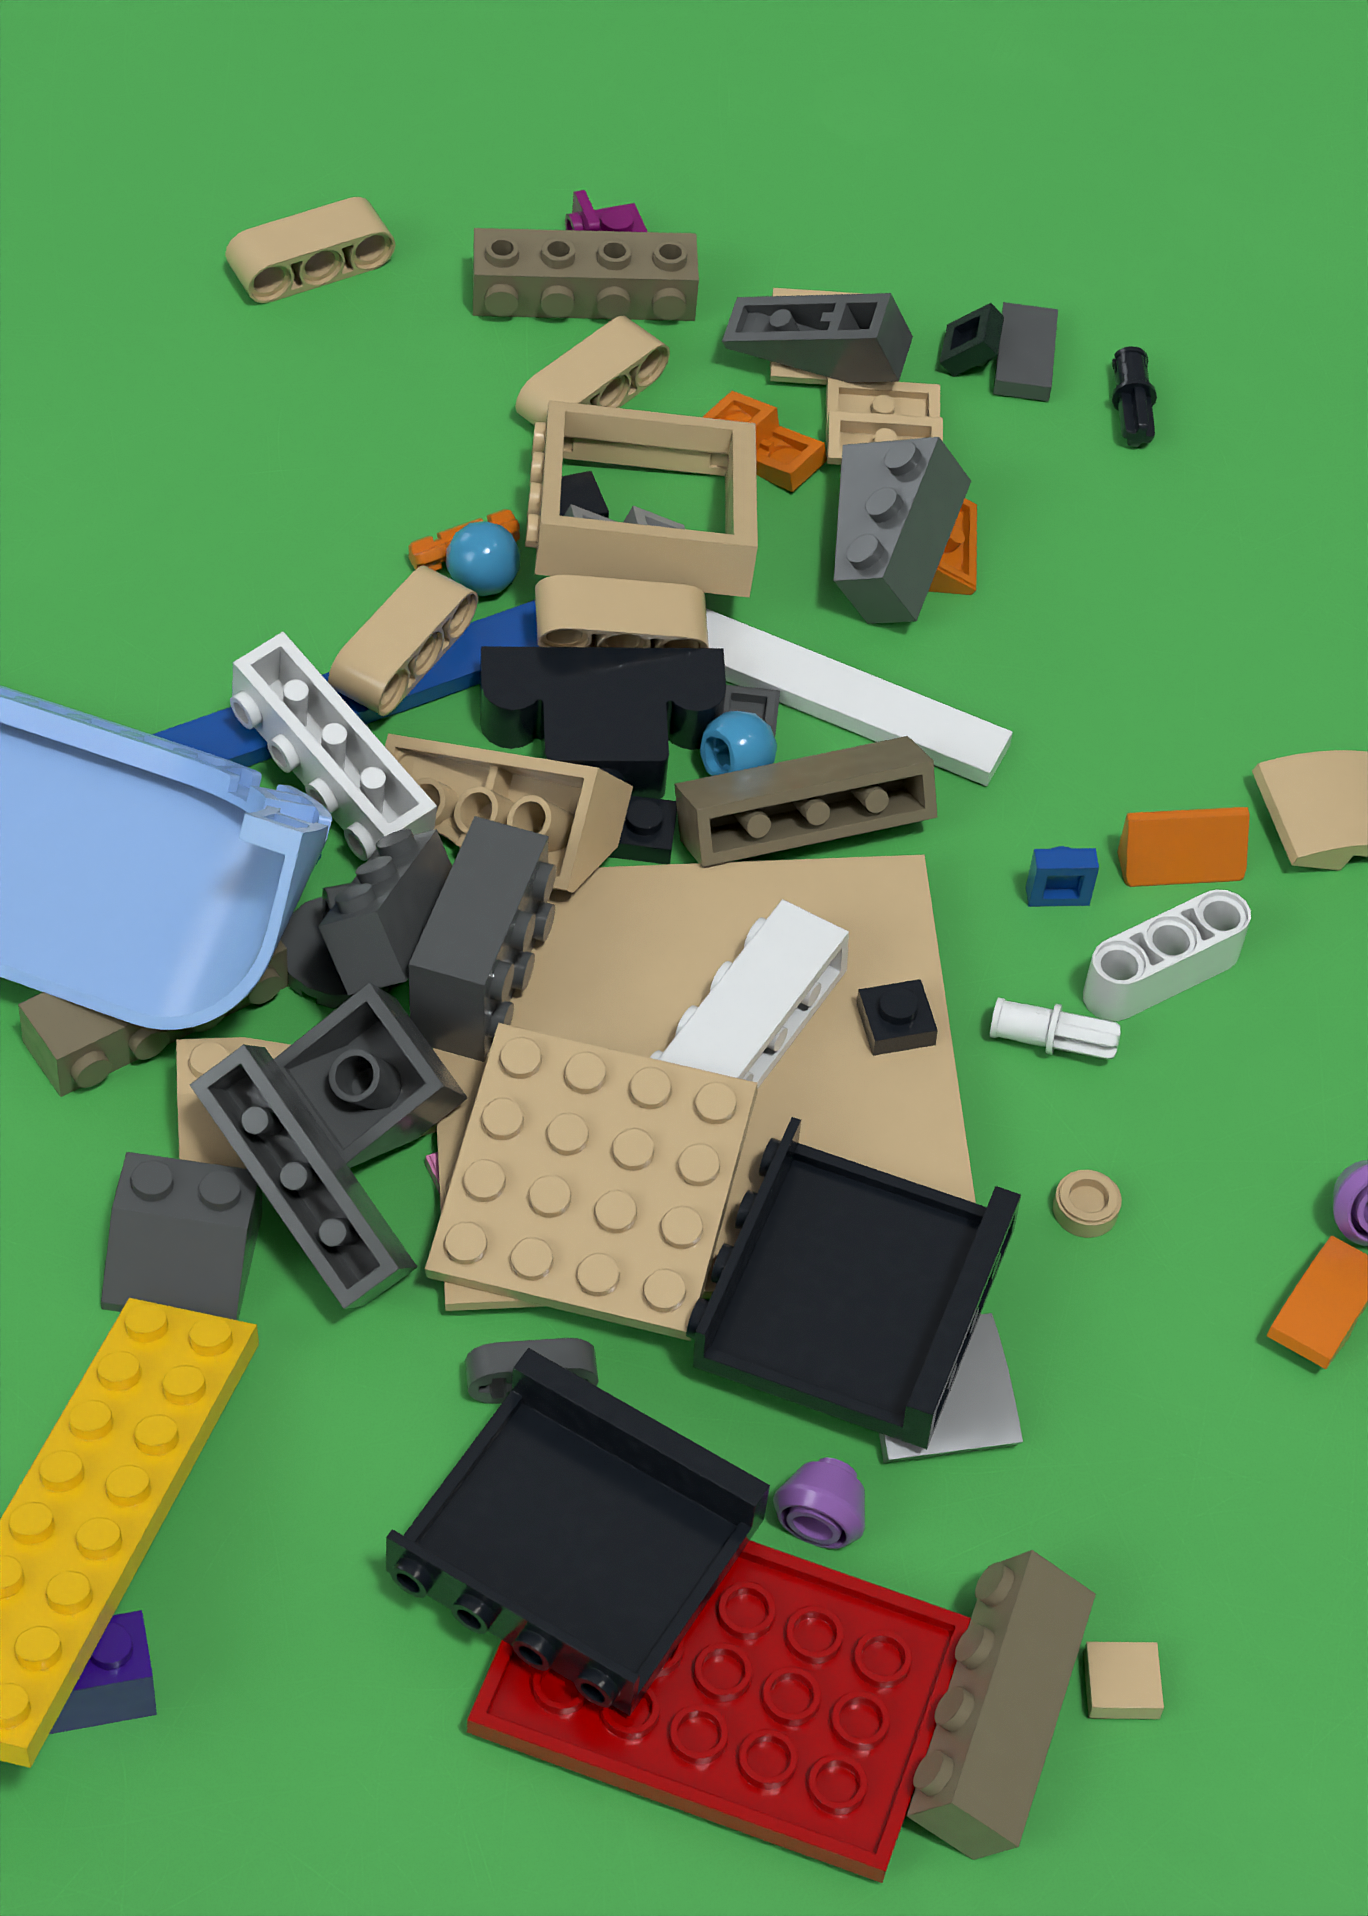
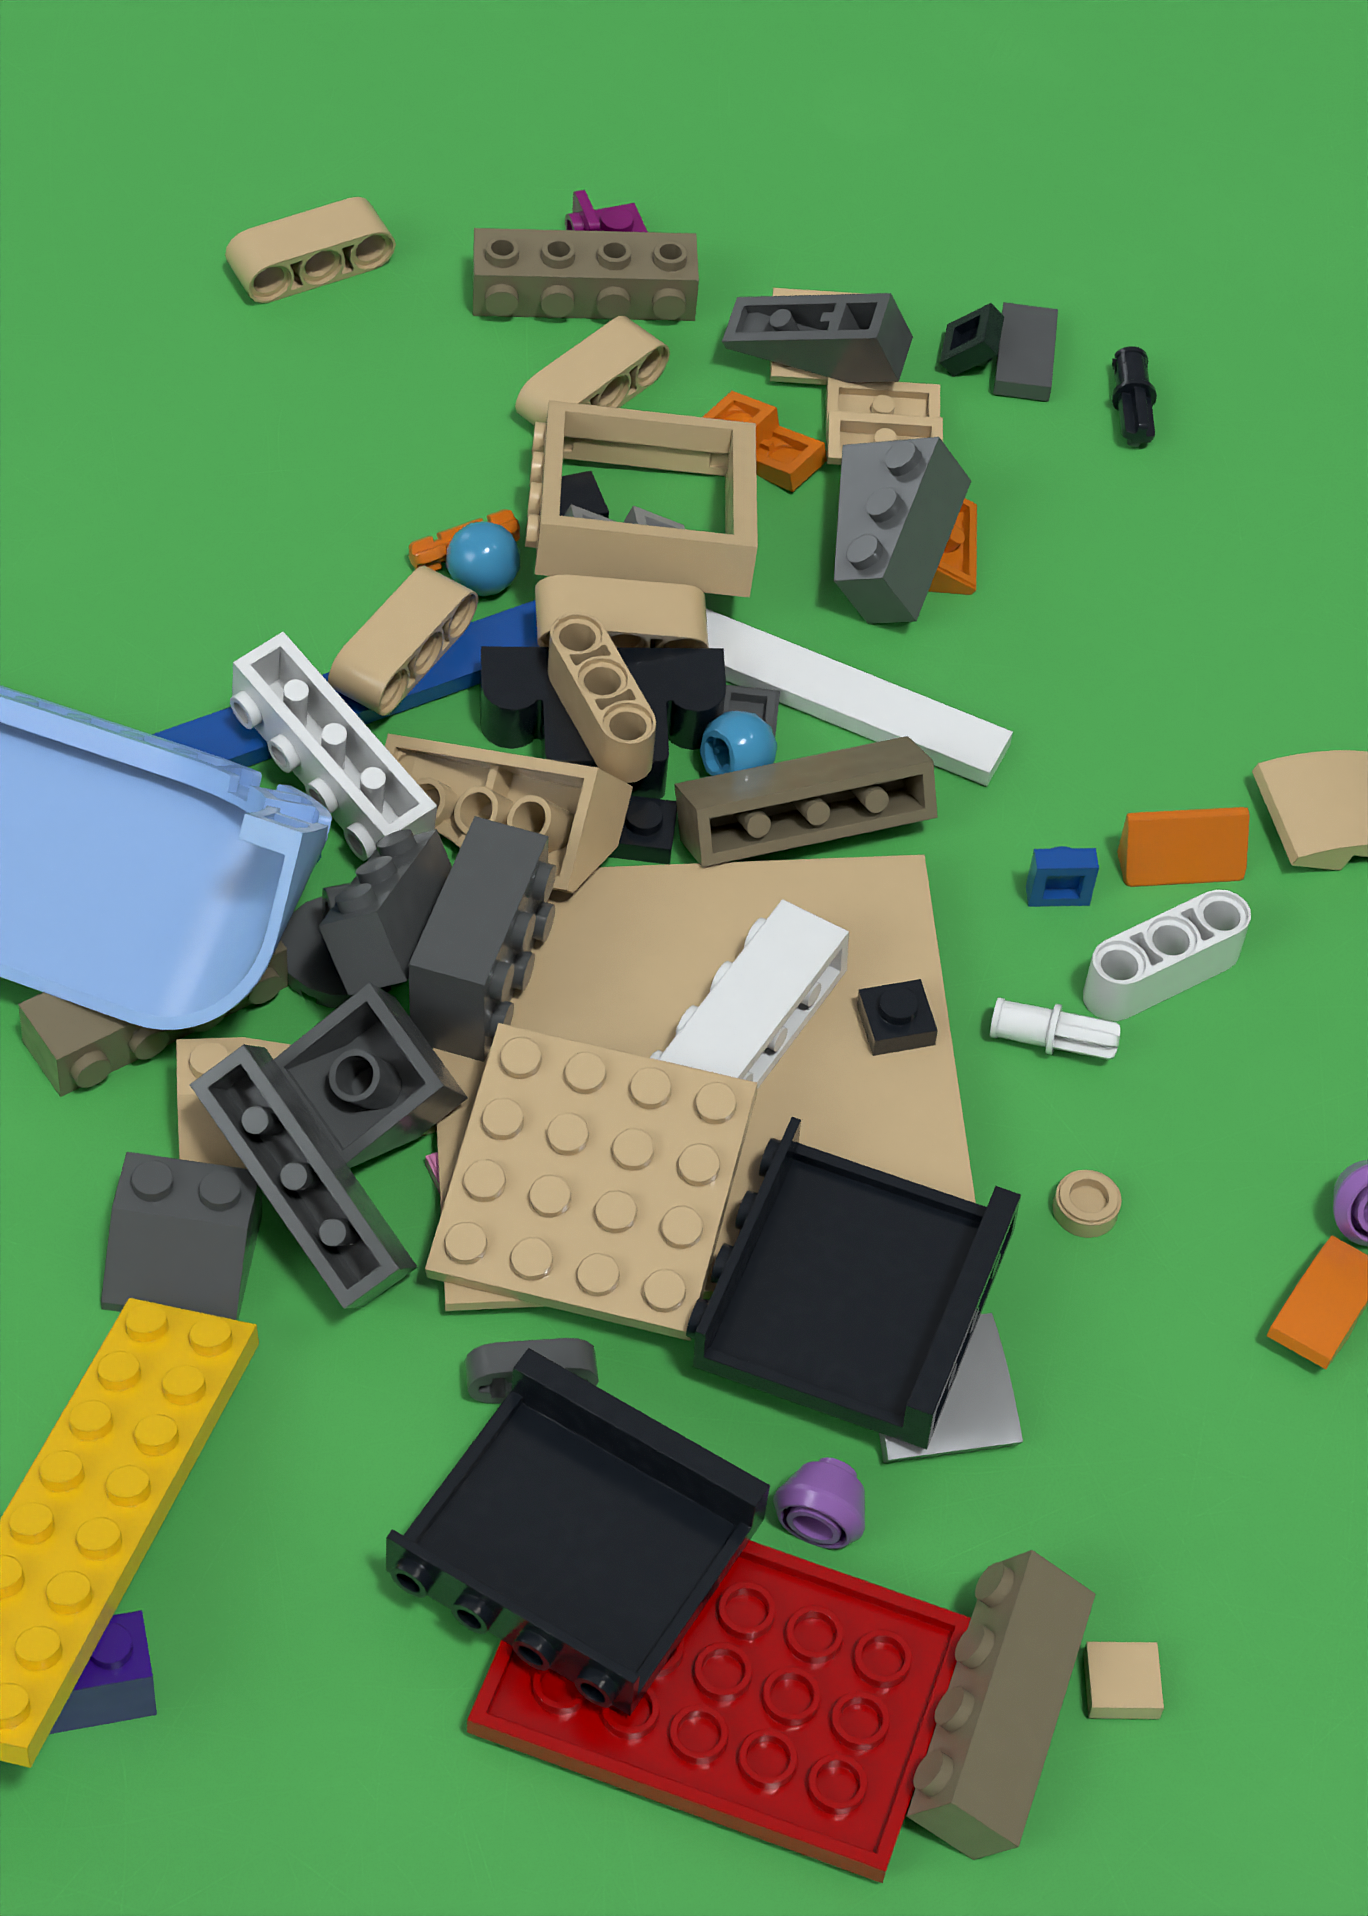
none -> tan beam [548,612,656,783]

